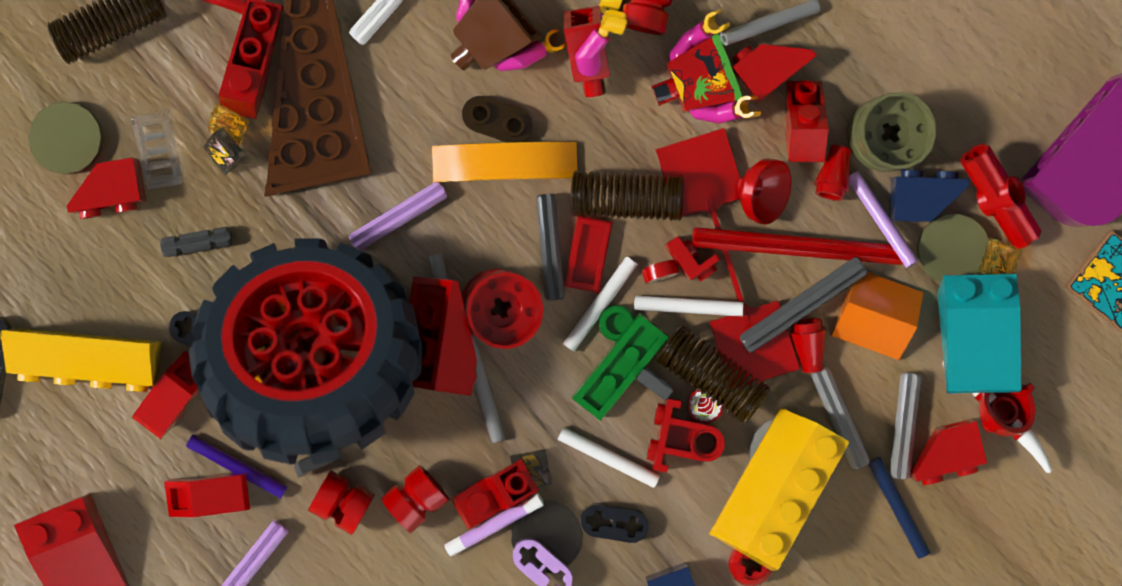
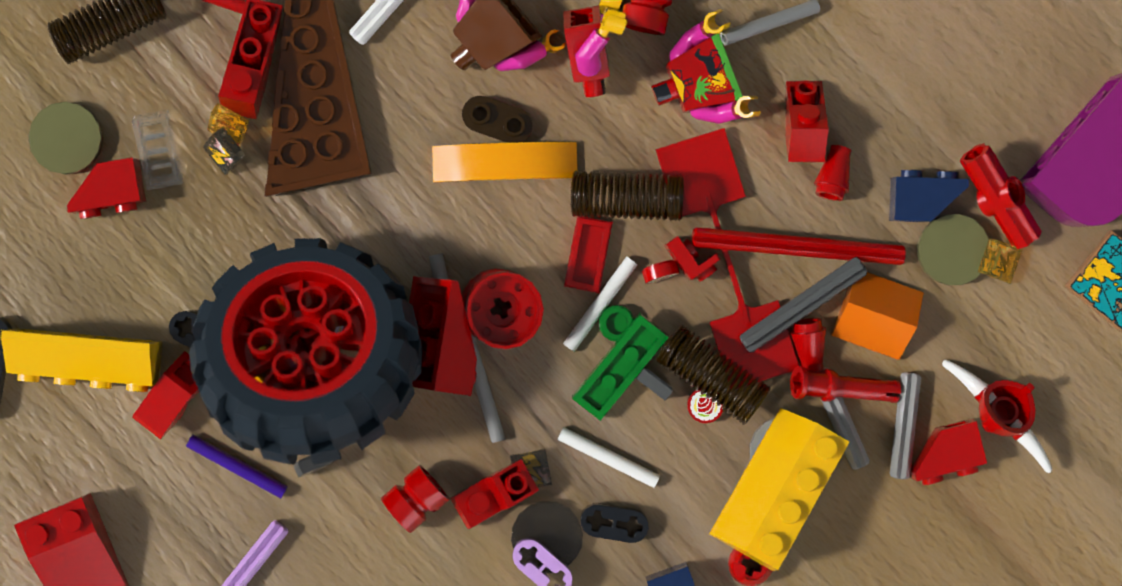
dark grey axle [160,227,232,257] -> none
red slope [164,473,250,518] -> none
red wheel [308,470,375,535] -> none
lavender axle [349,182,447,250] -> none
lavender bar [444,493,545,557] -> none
dark grey axle [536,194,564,301] -> none
white bar [634,296,744,317] -> none
red pin [646,397,725,473] -> none
red slope [732,44,817,104] -> none
red piece [737,158,792,225] -> none
olive wheel [847,92,936,172] -> none
lavender bar [849,171,919,269] -> none
dark blue bar [868,457,931,559] -> none
teal slope [937,274,1021,394] -> none
none -> red pin [790,366,901,403]

